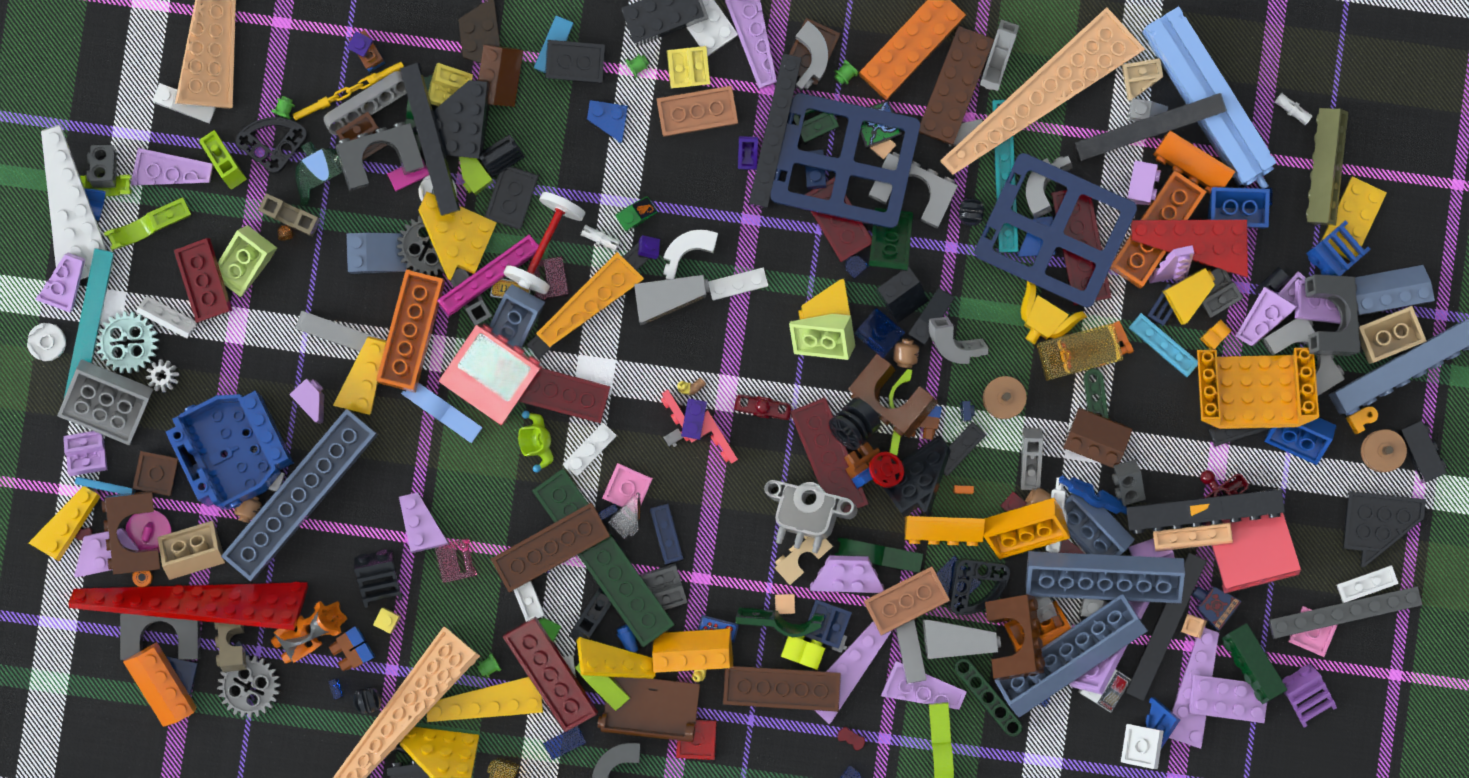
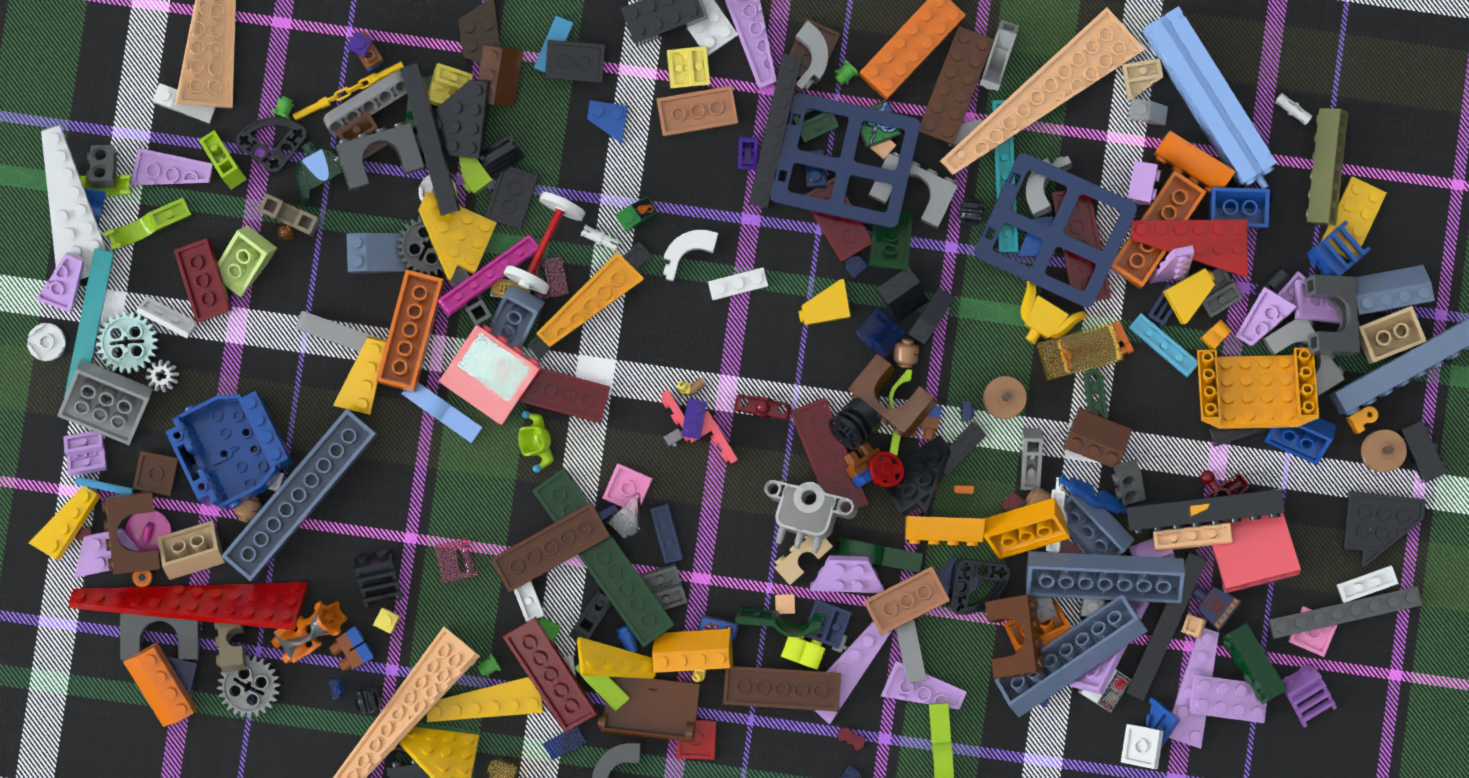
lavender slope [289,379,324,424] -> none
dark pink tile [387,157,429,191] -> none
lavender wing [399,492,449,553] -> none
white plate [563,423,617,477] -> none
bright green brick [625,53,649,78] -> none
light grey slope [634,275,709,325] -> none
dark purple plate [638,235,660,259] -> none
yellowish green slope [789,314,855,360] -> none
light grey slope [922,619,1001,659] -> none
light grey arch [929,317,989,364] -> none
dark green beam [954,658,1022,736] -> none
black tile [1075,93,1227,161] -> none

